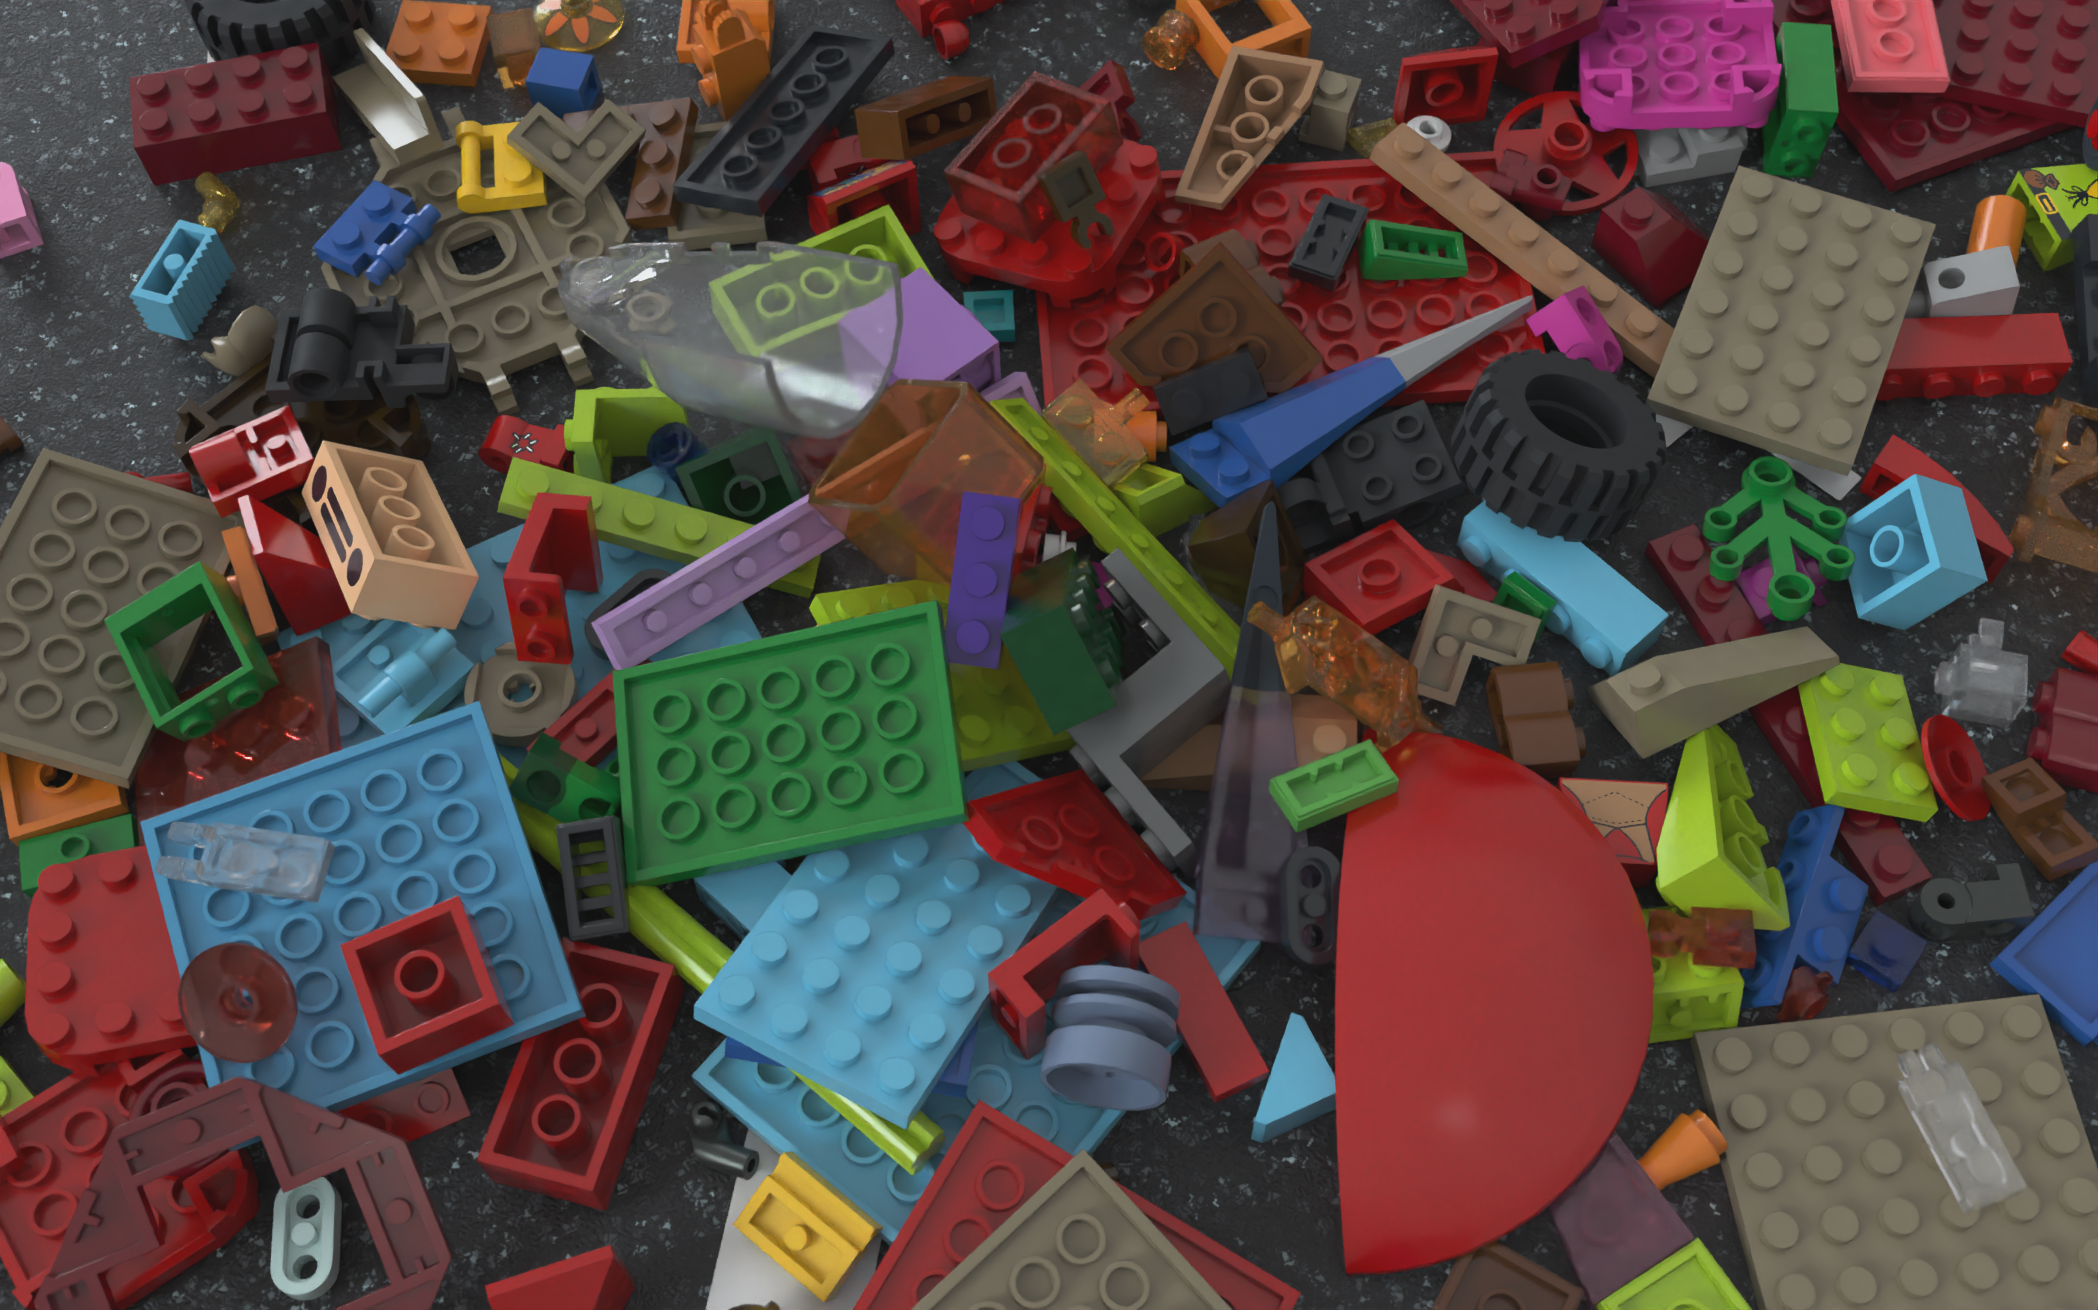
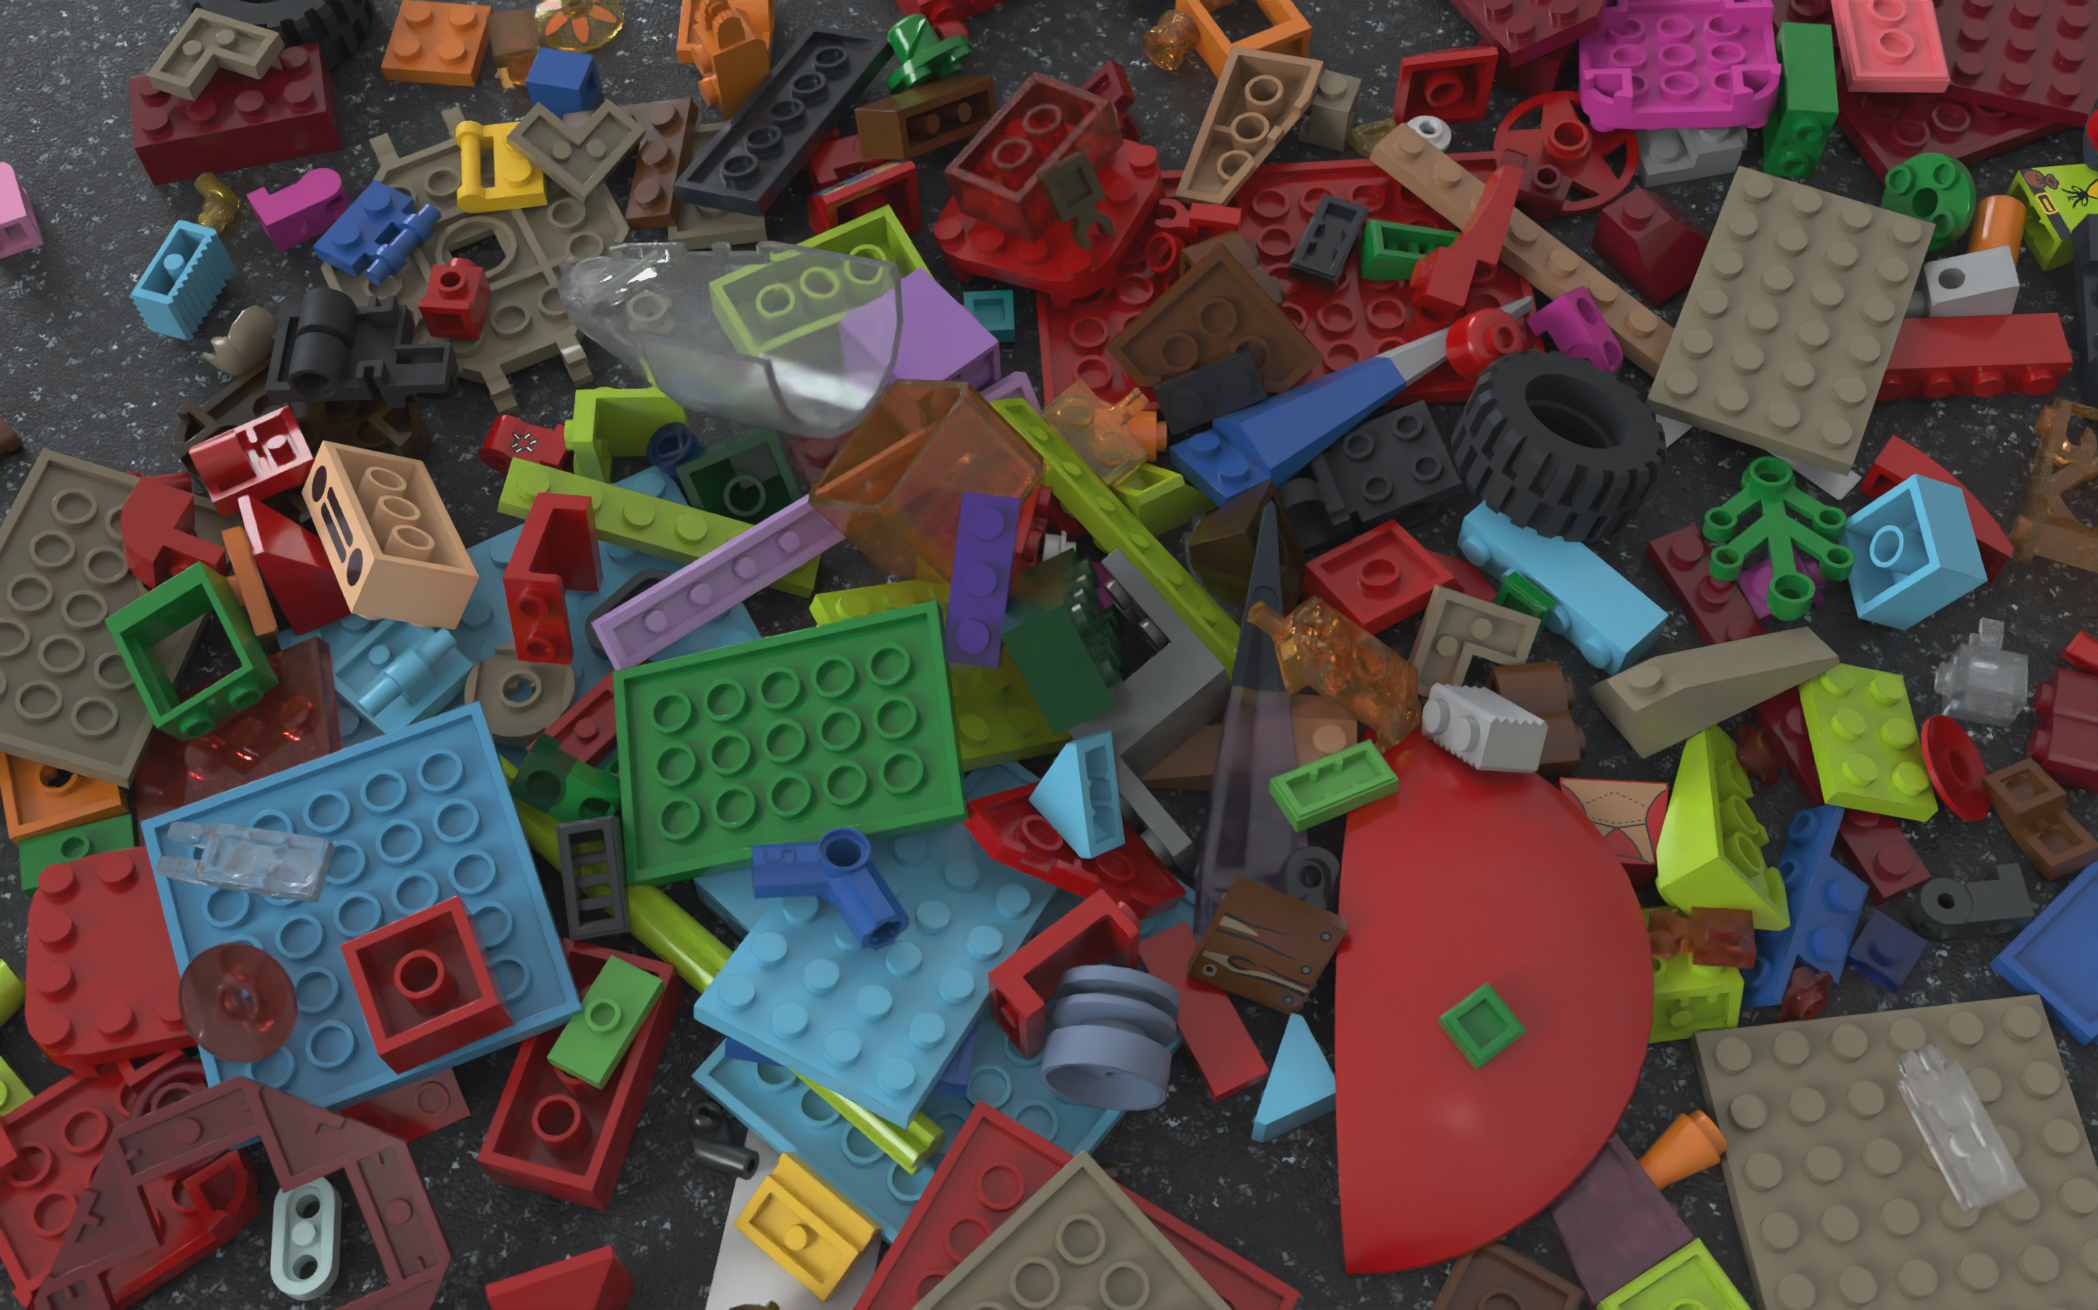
dark tan panel [332,28,445,166] -> none
none -> red brick [120,476,227,589]
none -> dark tan plate [147,8,285,101]
none -> dark pink leg [246,168,351,254]
none -> red brick [418,258,491,340]
none -> bright green plate [547,955,666,1090]
none -> blue piece [751,827,909,951]
none -> green plate [886,14,972,95]
none -> medium azure slope [1028,731,1125,859]
none -> red plate [1154,198,1242,247]
none -> reddish brown tile [1187,875,1347,1015]
none -> red slope [1410,164,1524,316]
none -> light grey brick [1421,682,1548,773]
none -> green tile [1437,982,1527,1071]
none -> red head [1445,308,1523,380]
none -> clear red plate [1736,725,1789,786]
none -> green plate [1881,153,1976,253]

